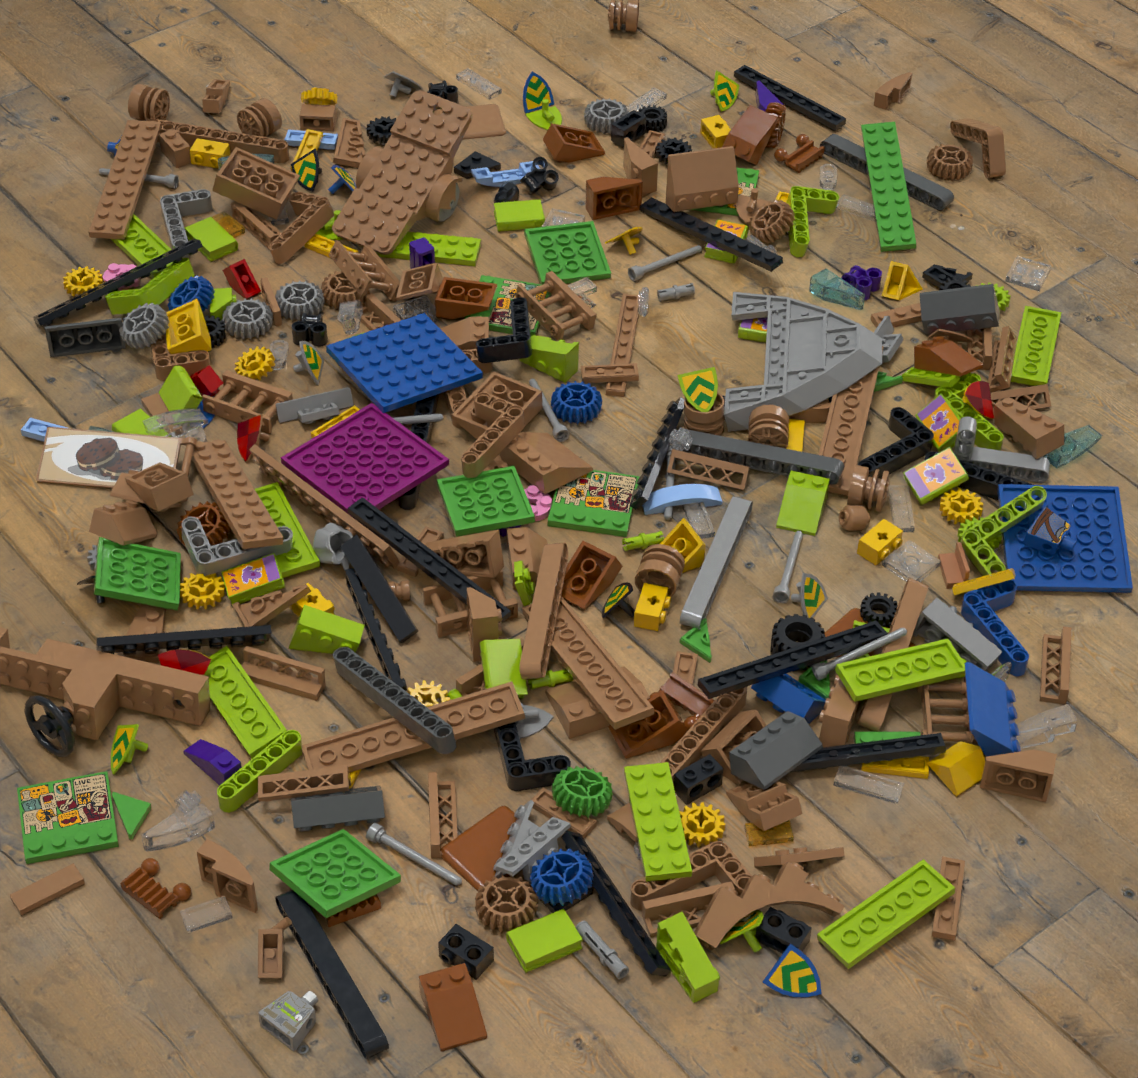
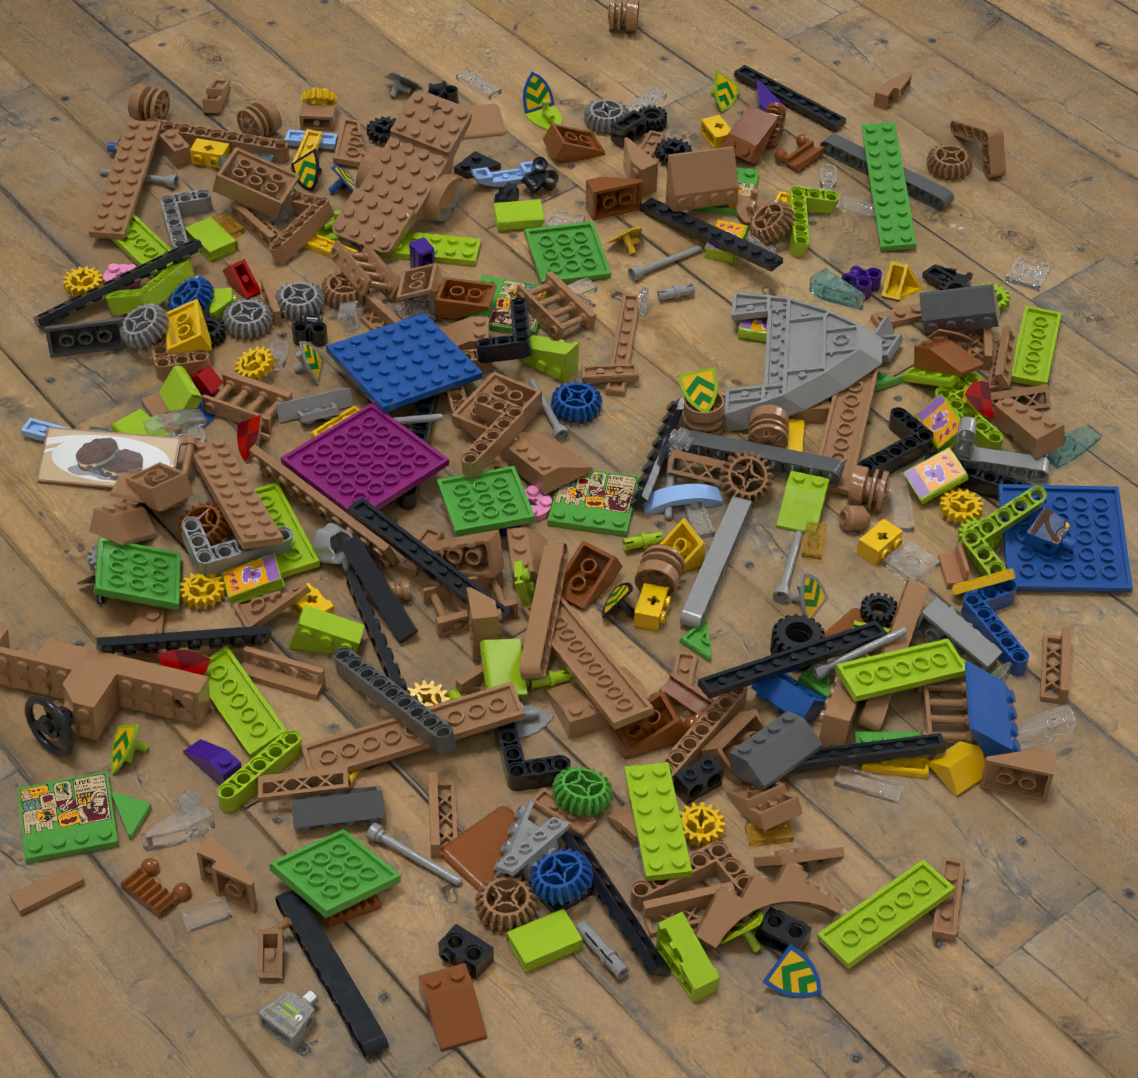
none -> medium nougat gear [719,450,773,502]
none -> clear yellow plate [801,522,827,560]

